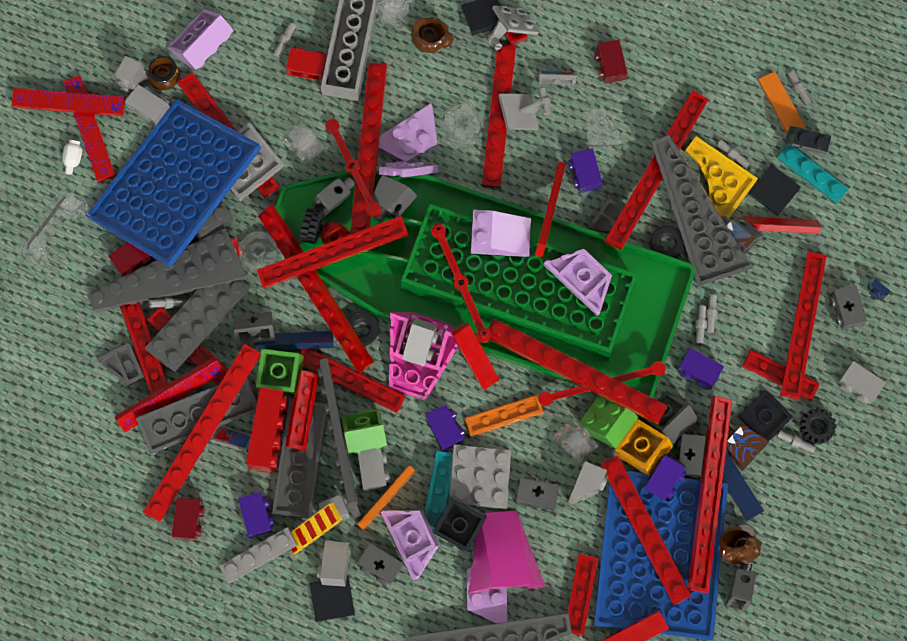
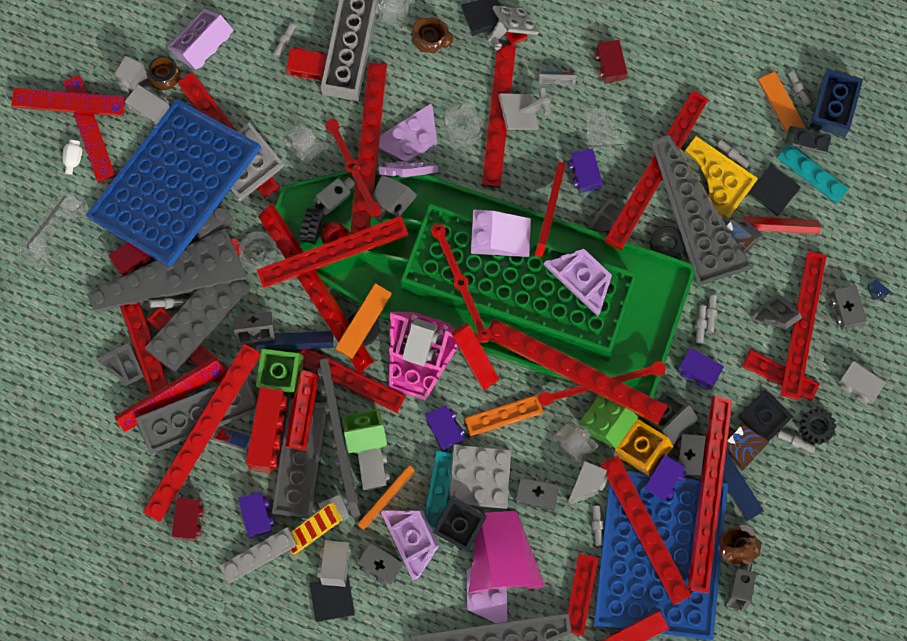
none -> orange tile [335,284,392,359]
none -> light grey bar [592,506,604,546]
none -> dark grey wing [749,294,802,329]
none -> dark blue brick [809,69,863,137]

